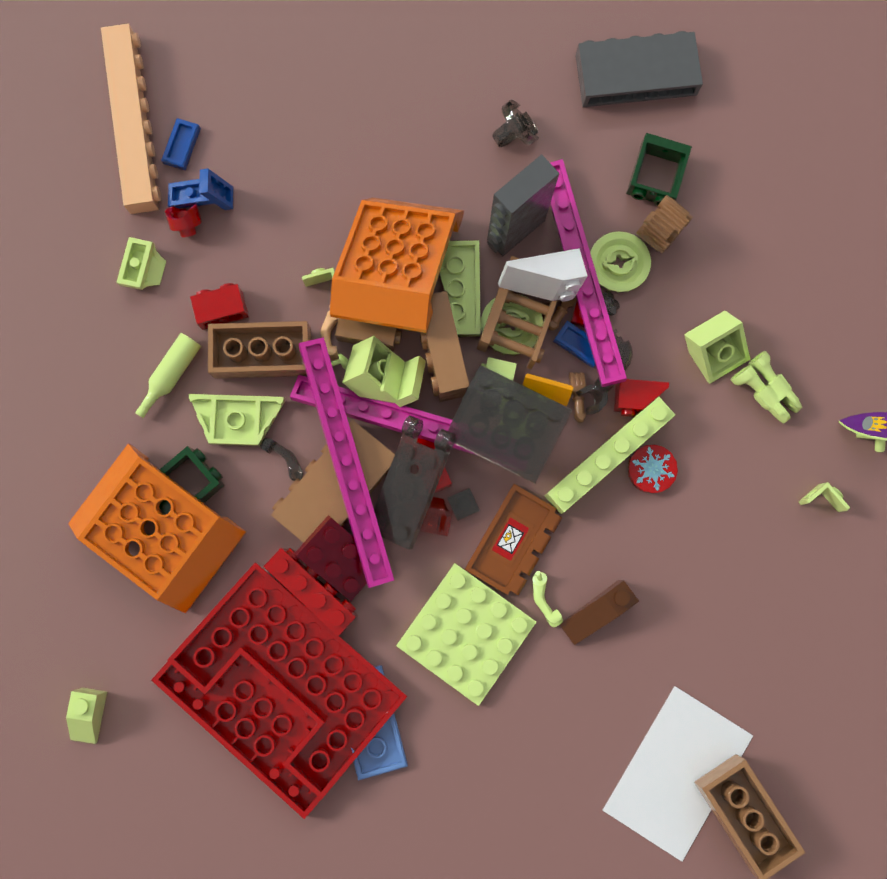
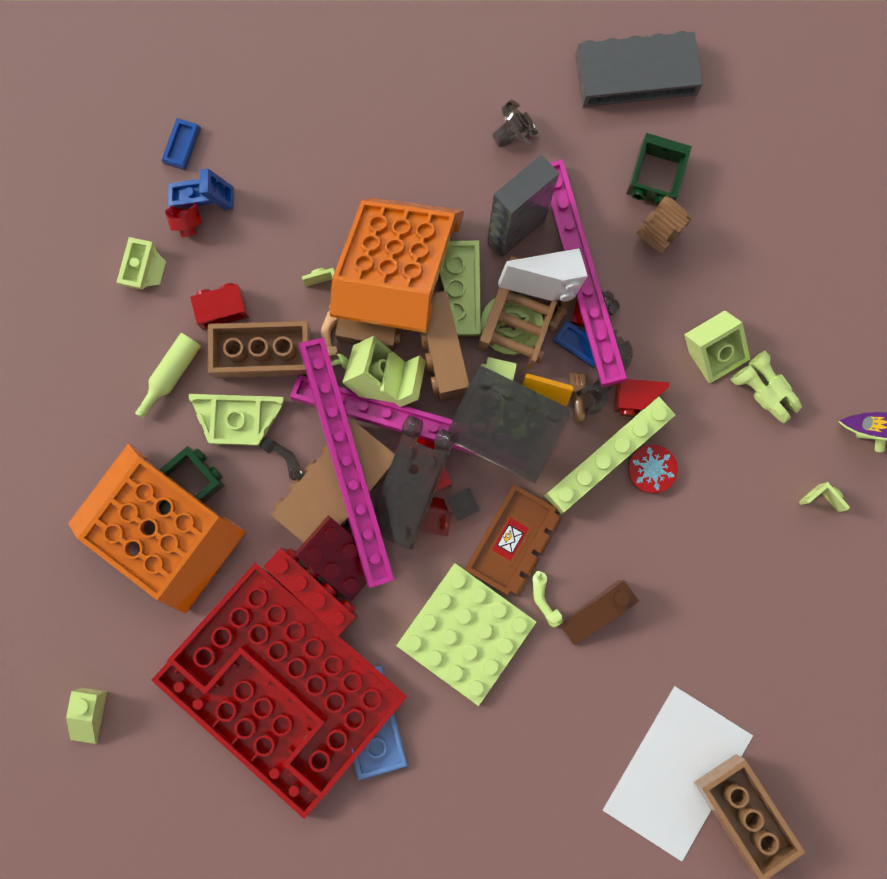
light nougat brick [101,24,161,214] -> none
yellowish green gear [590,231,651,293] -> none

